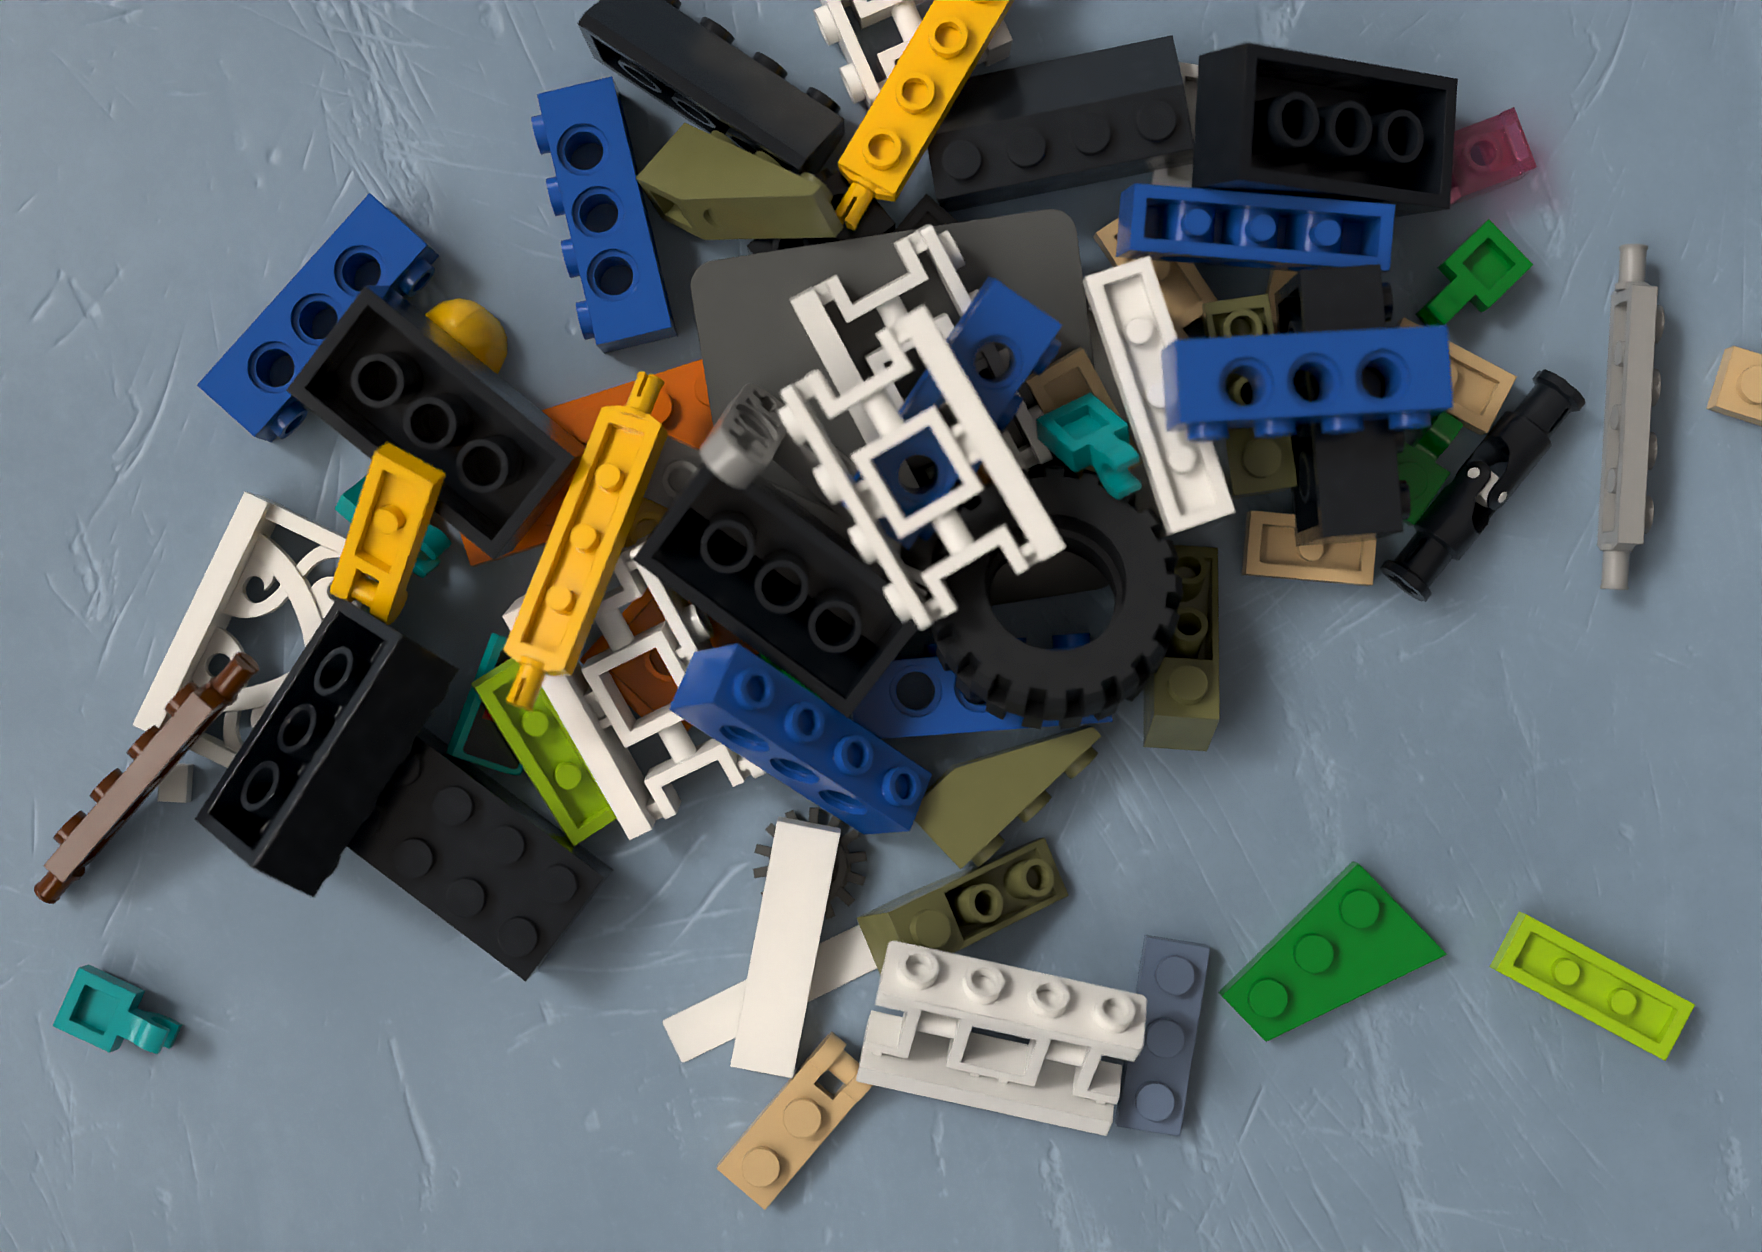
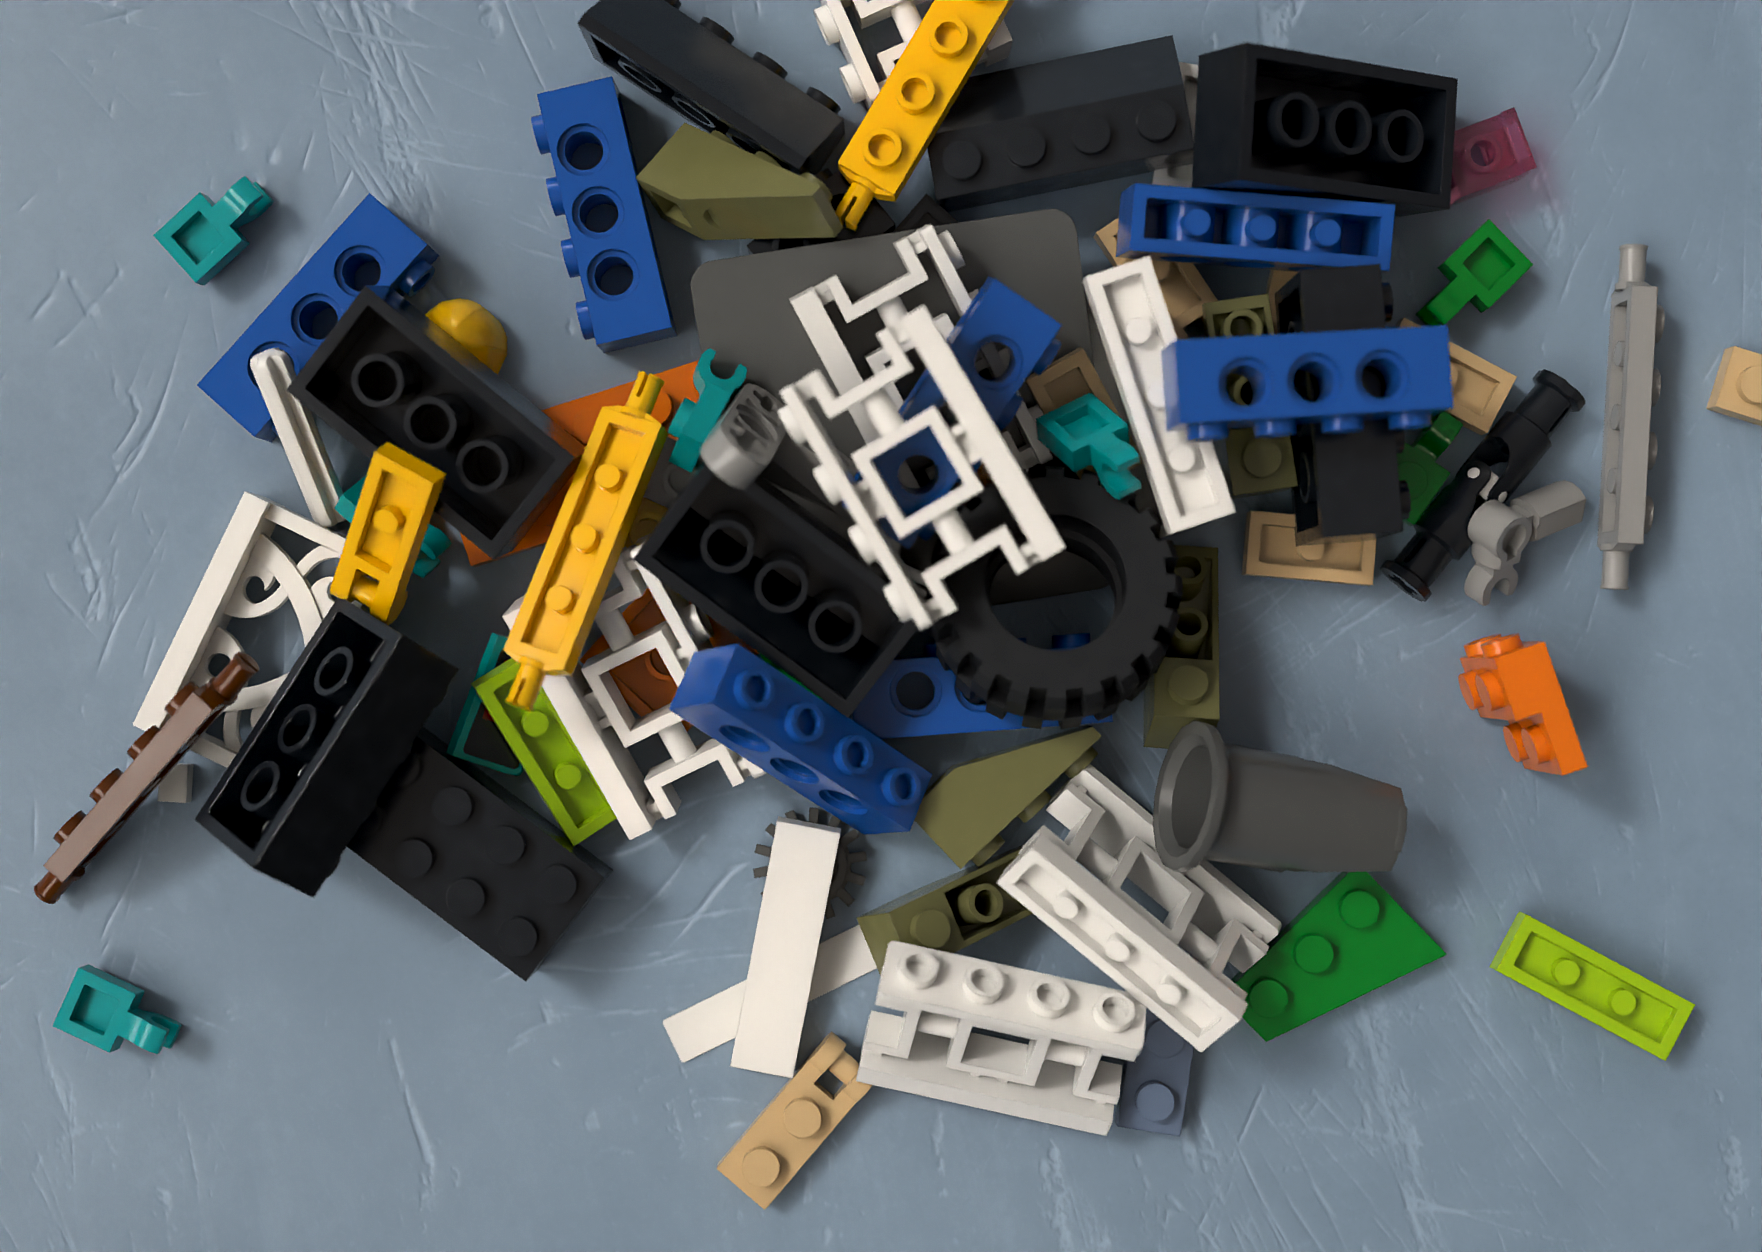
none -> teal plate [153,176,274,286]
none -> white axle [250,348,346,527]
none -> teal plate [667,348,747,473]
none -> white fence [997,764,1282,1052]
none -> dark grey piece [1153,720,1407,872]
none -> orange plate [1458,633,1588,776]
none -> light grey bar [1464,480,1586,606]

